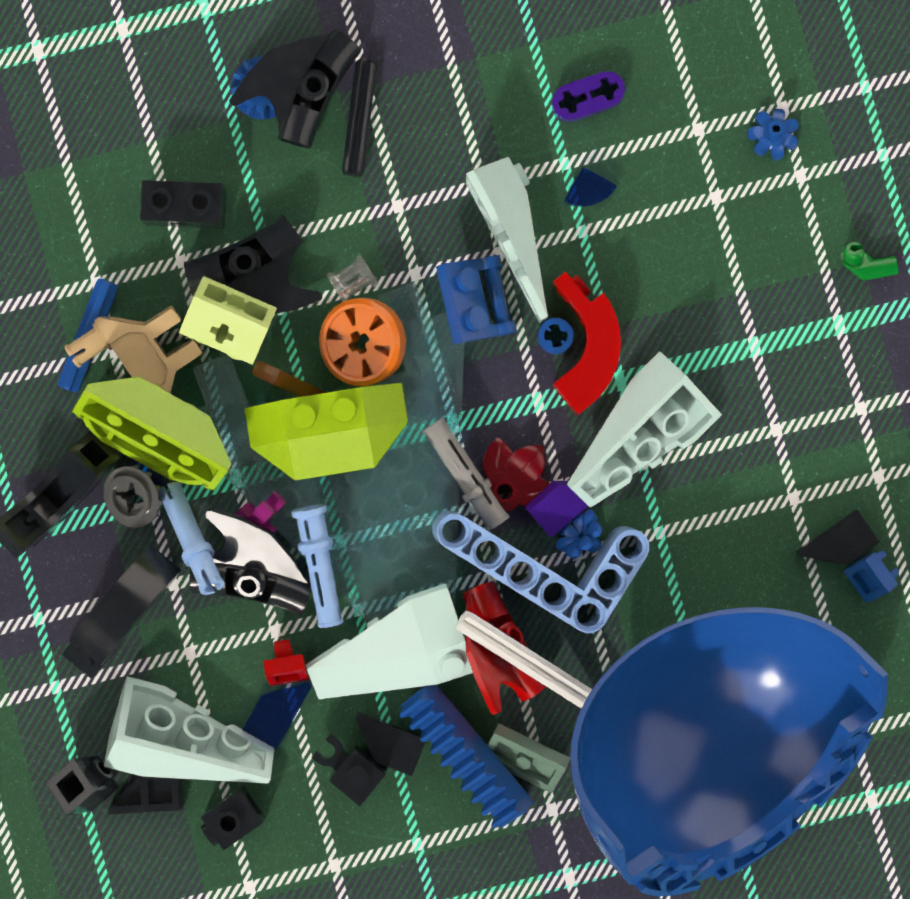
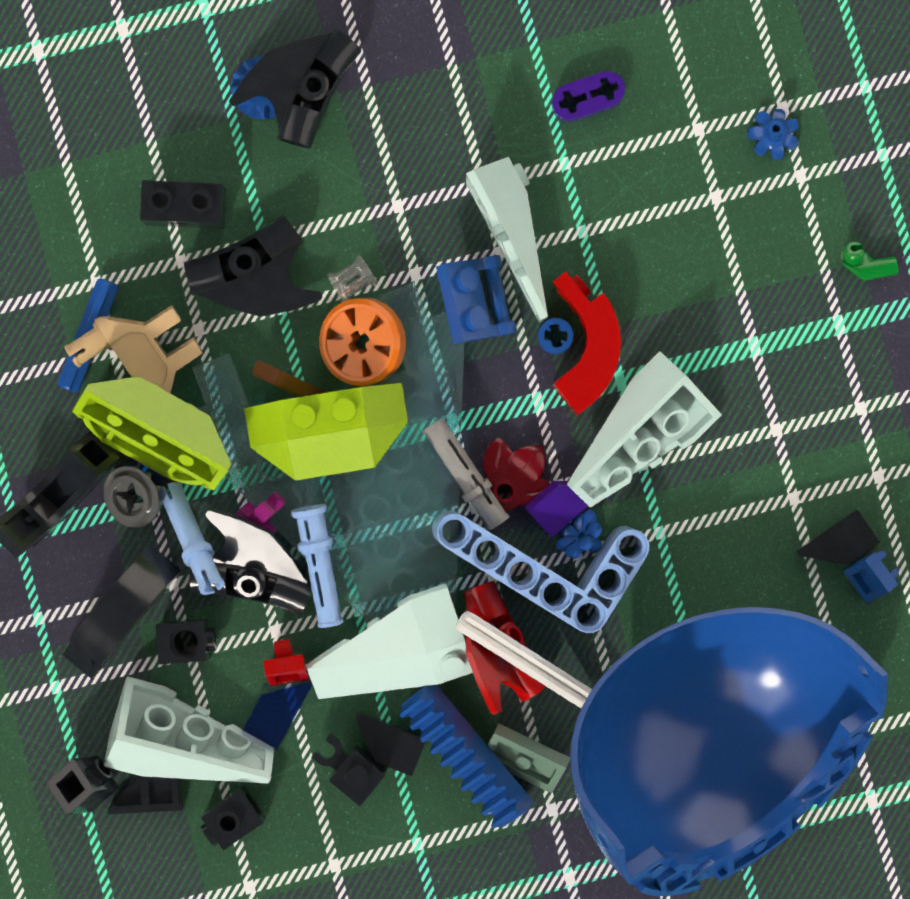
yellowish green brick [179,276,277,365] -> none
black axle [342,59,377,177] -> none
clear blue tile [563,167,617,207] -> none
none -> black brick [156,619,217,664]

